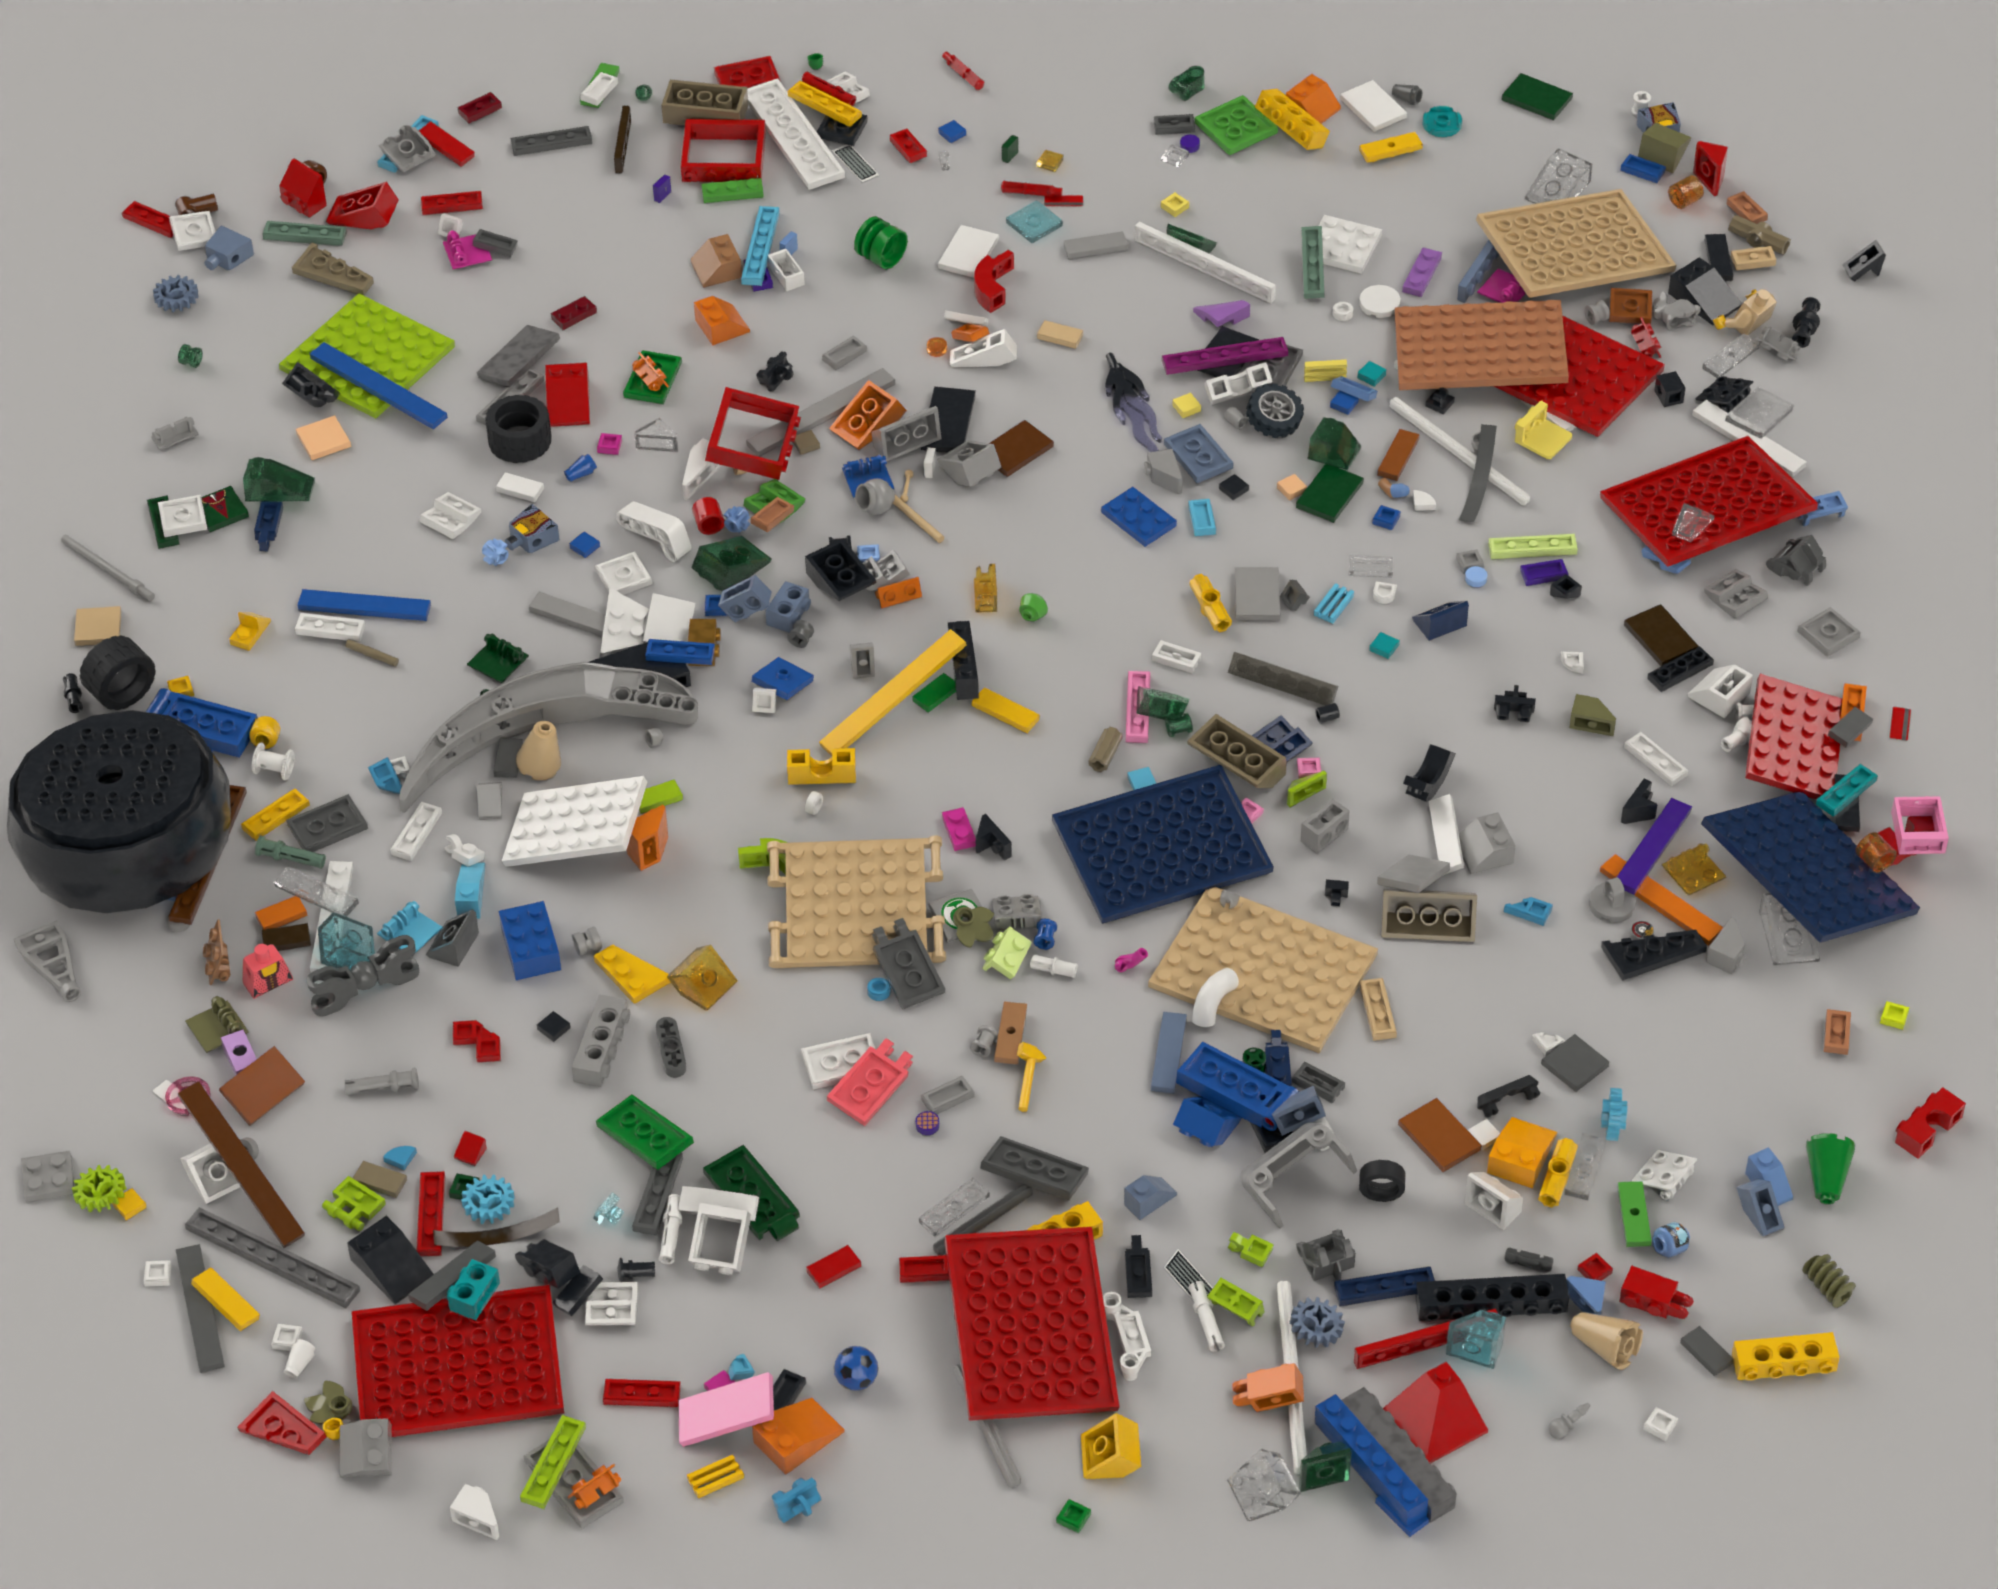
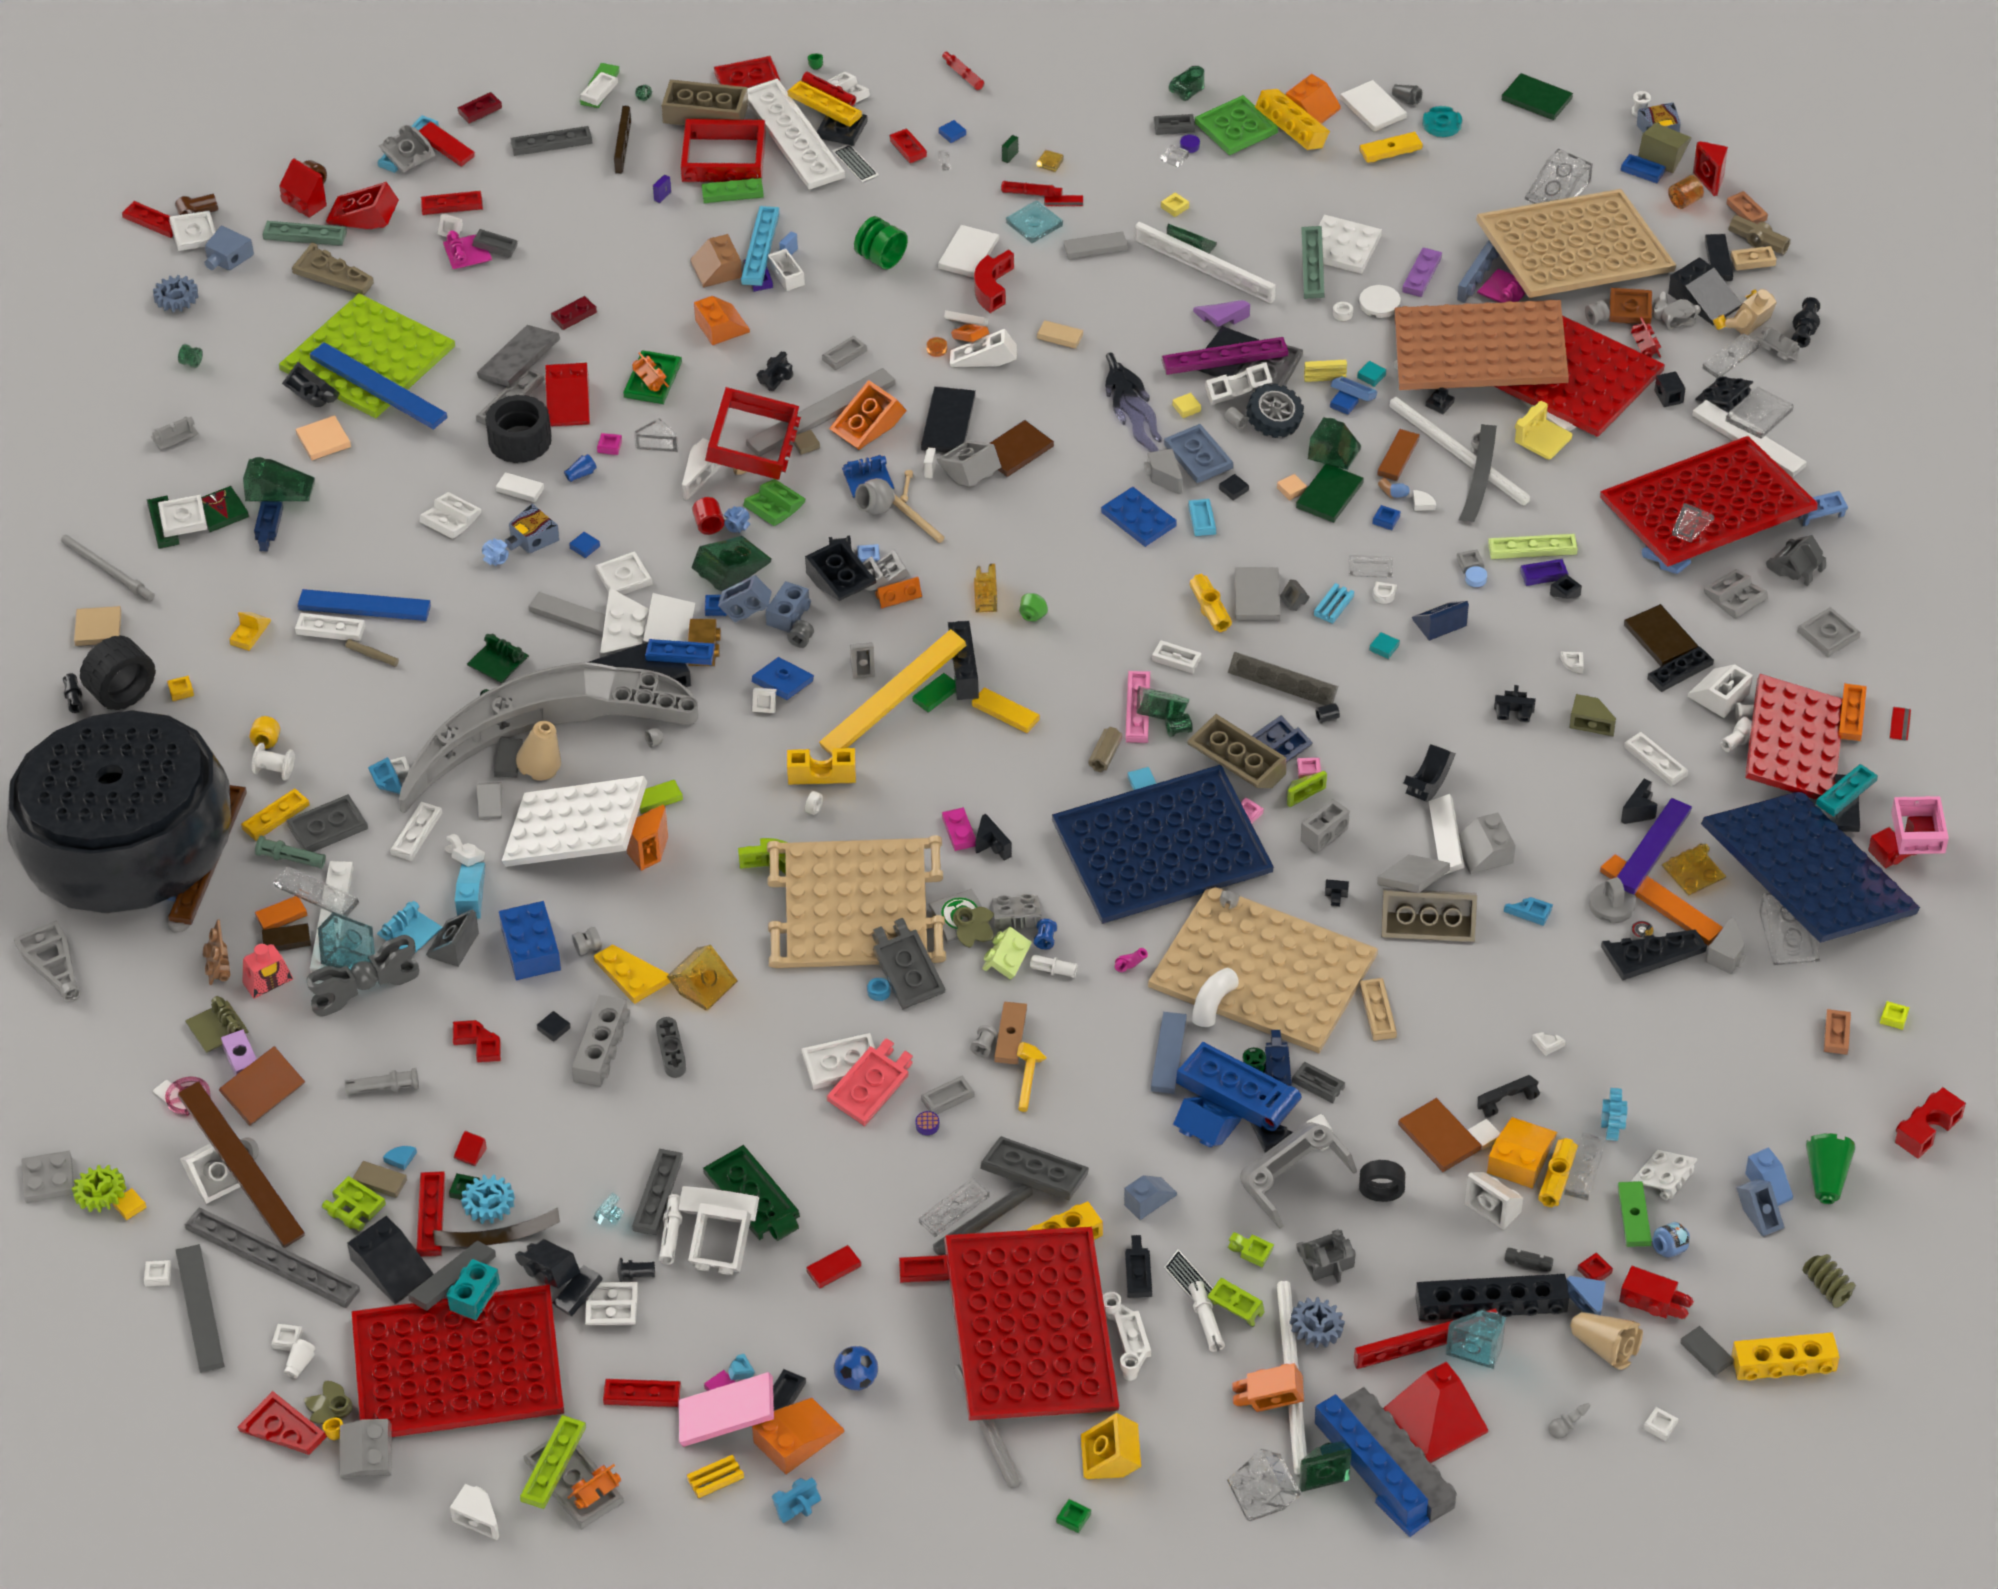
blue hinge [146,688,257,758] -> none
yellow tile [191,1267,260,1331] -> none
green tile [596,1094,694,1170] -> none
white beam [615,501,692,562] -> none
nougat tile [751,497,794,532] -> none
light grey slope [872,406,941,461] -> none
sand blue slope [1272,1085,1326,1136] -> none
dark blue tile [1334,1266,1435,1306] -> none
dark grey tile [1541,1034,1610,1092] -> none
dark grey tile [1828,707,1873,748] -> none
black slope [1842,240,1886,282] -> none
clear orange piece [1855,832,1897,873] -> none

